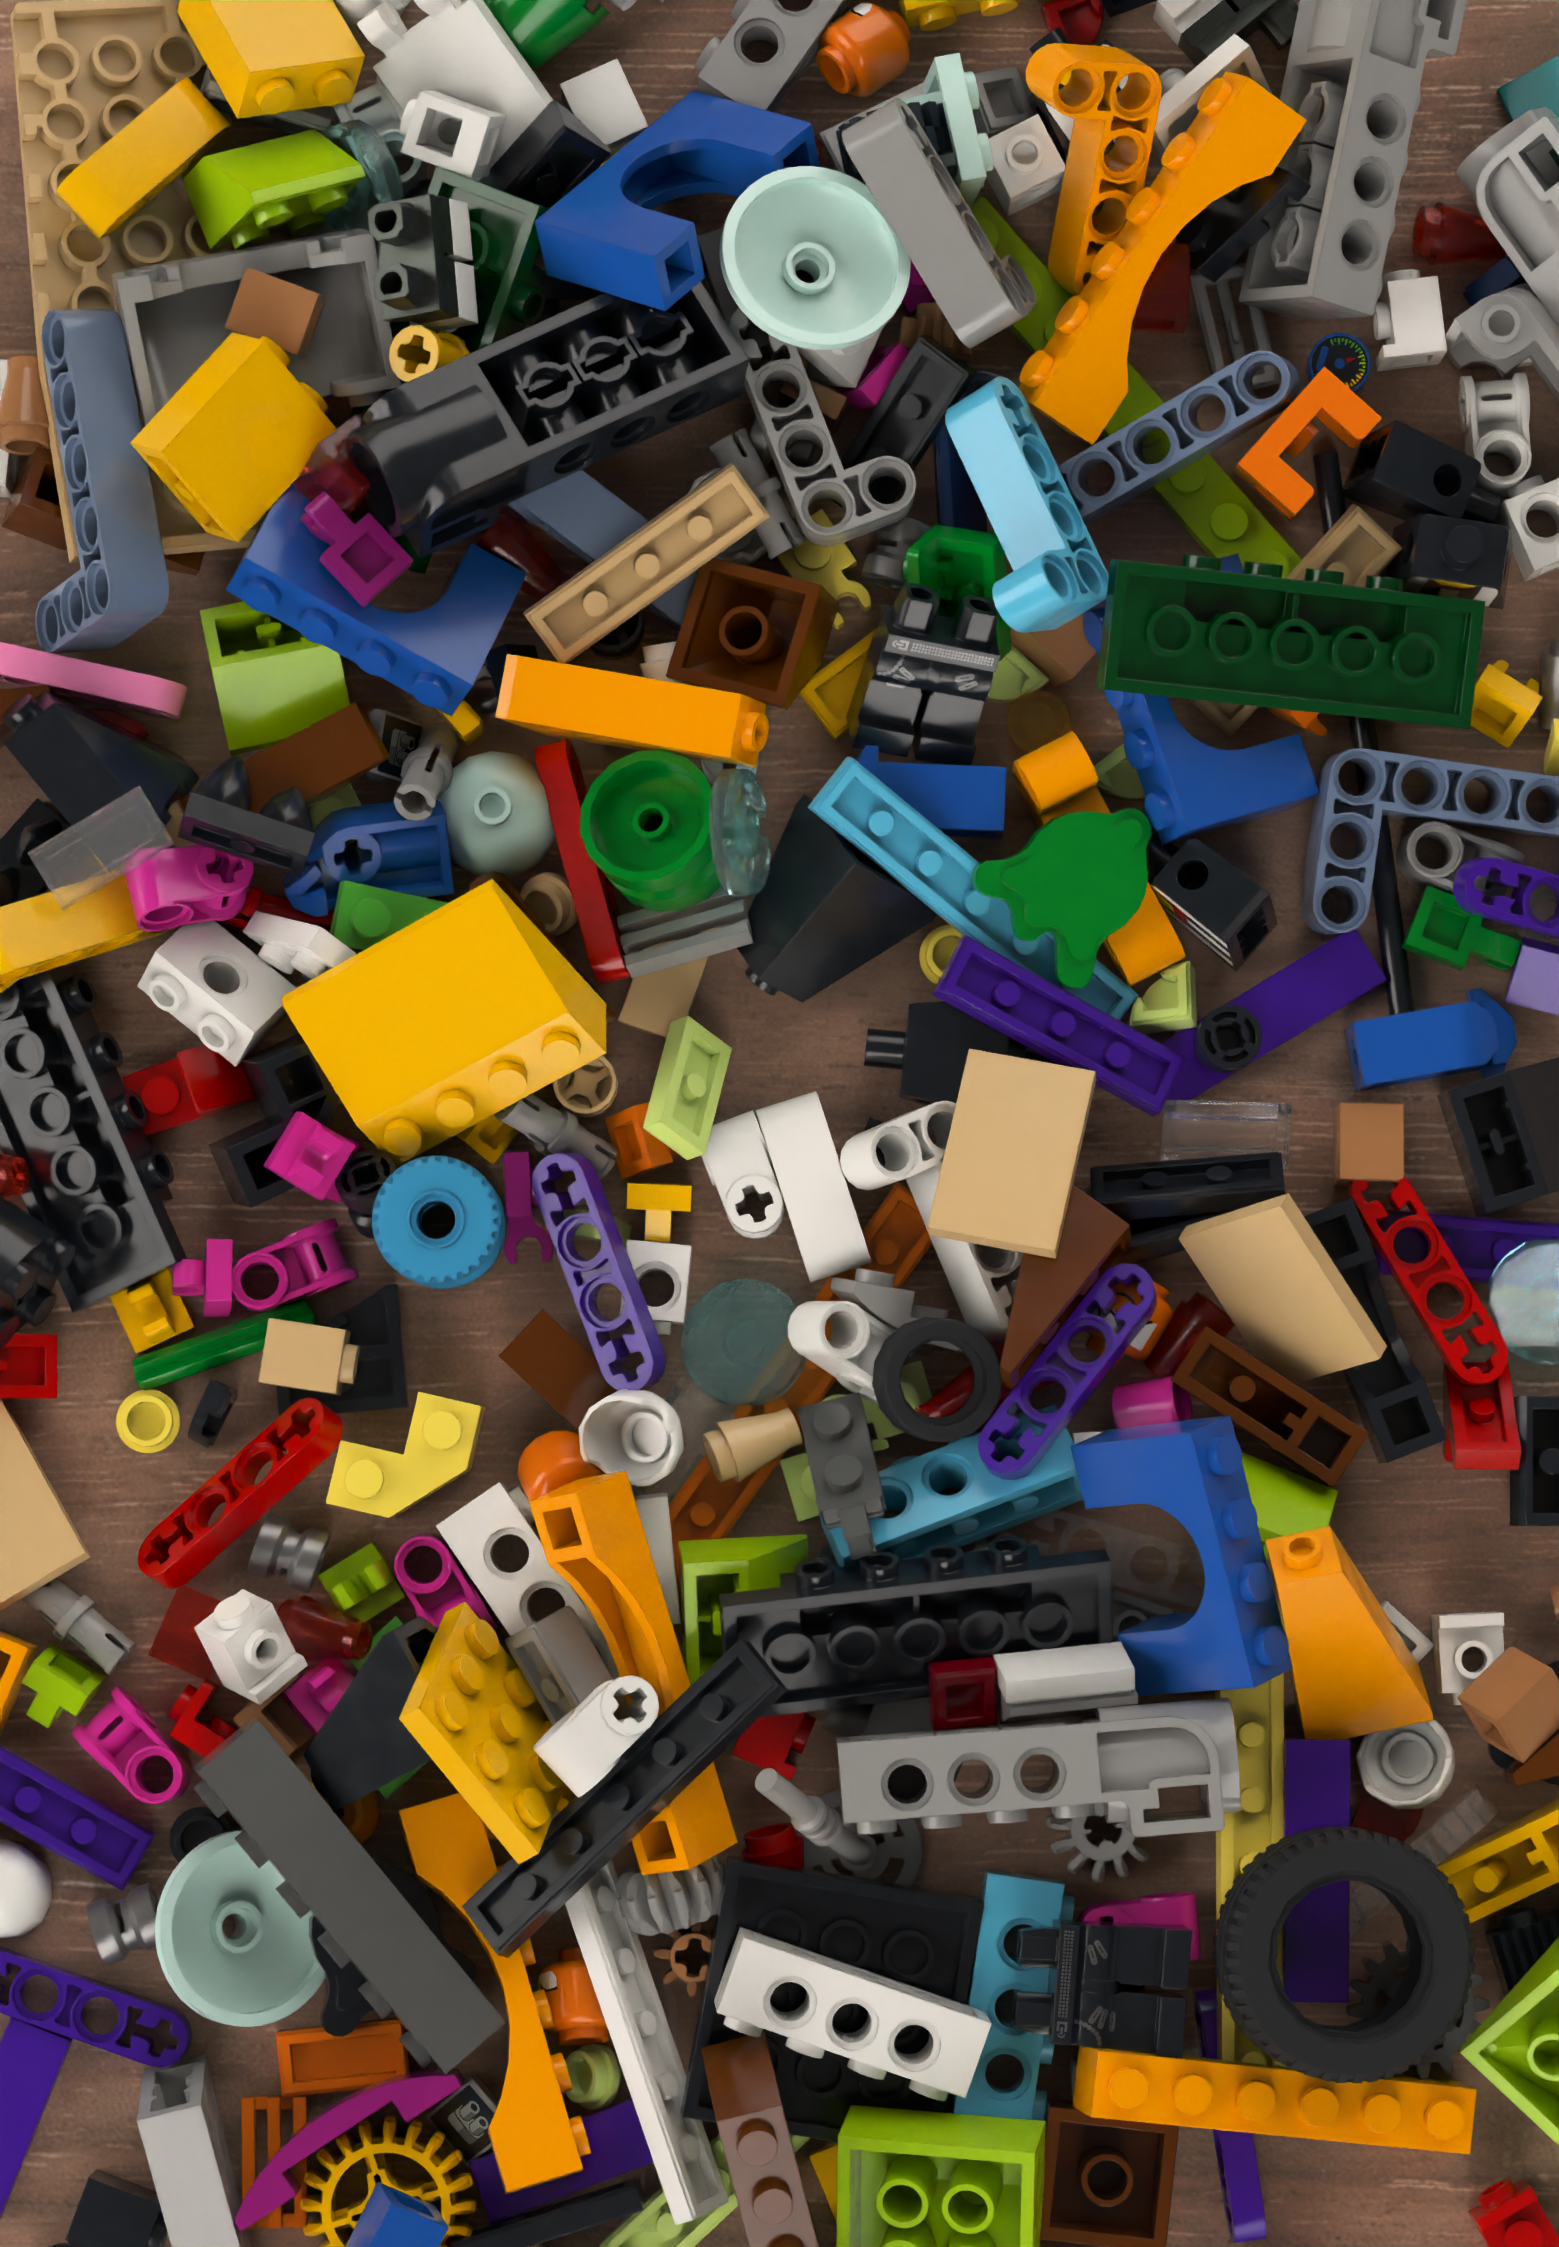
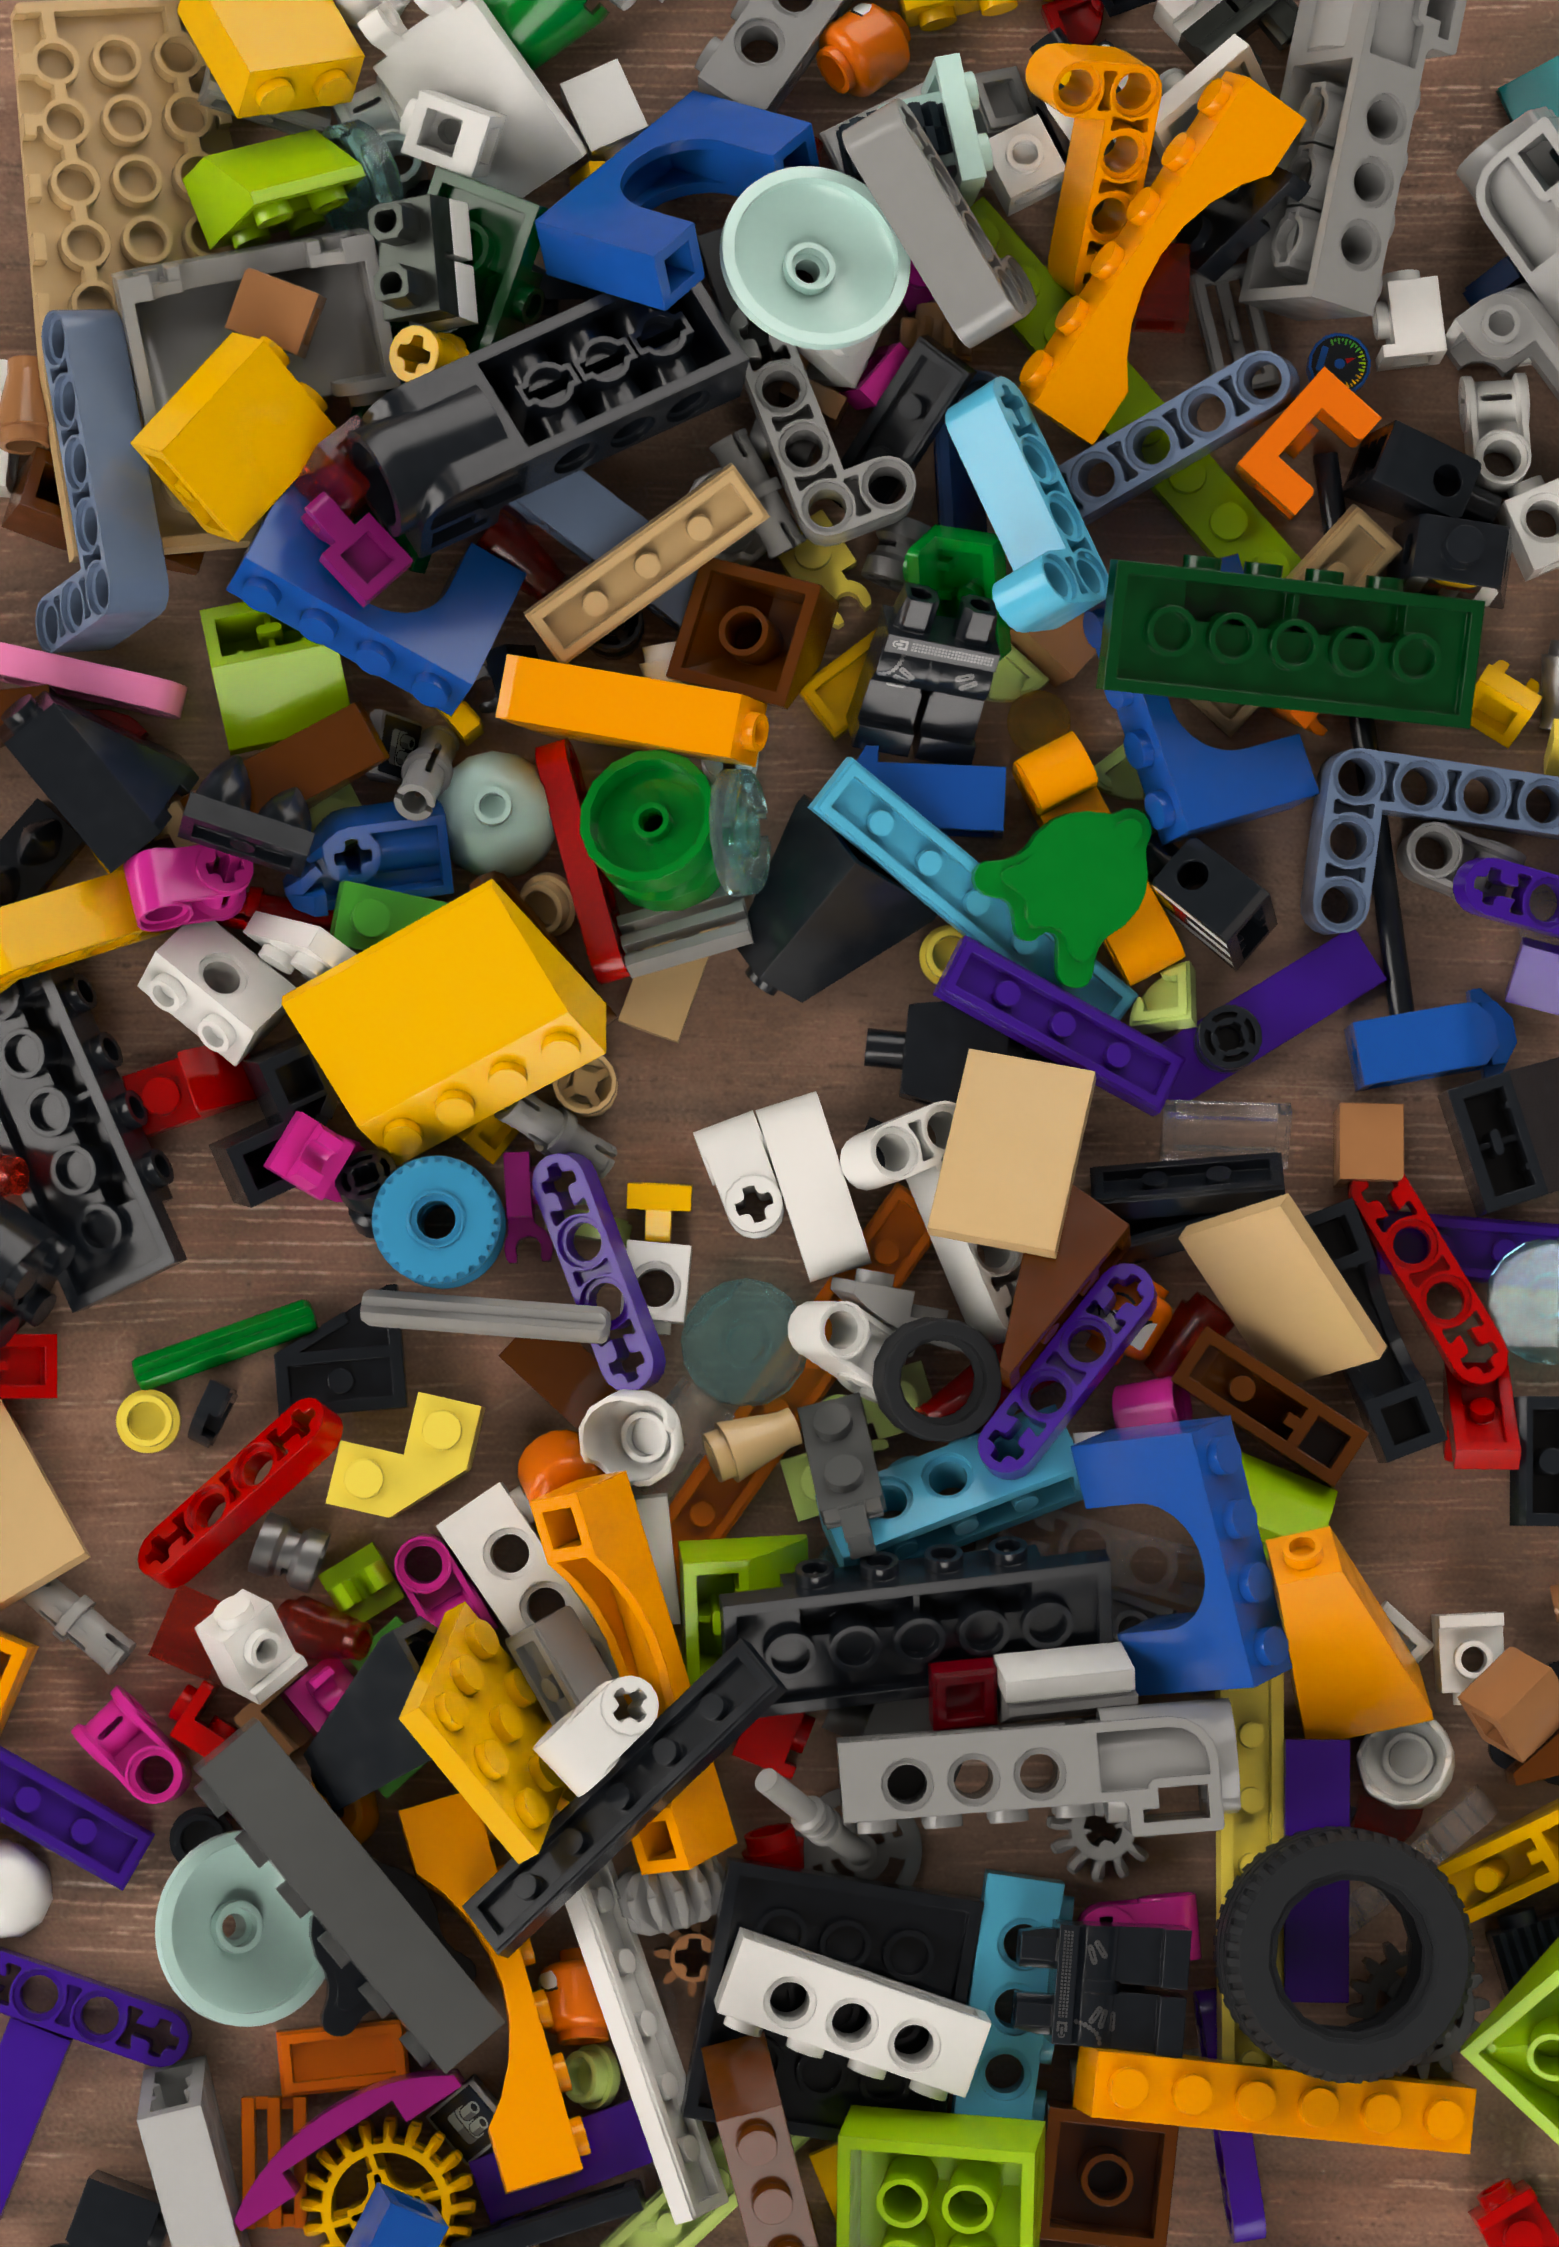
lime tile [21,1643,106,1728] -> none
clear tile [28,786,175,910] -> none
yellow beam [56,77,232,240] -> none
flat silver wheel [87,1883,159,1965] -> none
yellow tile [110,1269,197,1355] -> none
dark pink tile [172,1239,233,1317] -> none
dark pink piece [232,1218,359,1313] -> none
tan brick [258,1318,359,1396] -> none
black slope [479,100,611,209] -> none
orange tile [605,1102,679,1180] -> none
yellowish green plate [643,1016,732,1160] -> none
green plate [1401,885,1522,972] -> none
clear red cone [1412,201,1507,265] -> none
none -> light grey axle [360,1289,611,1344]

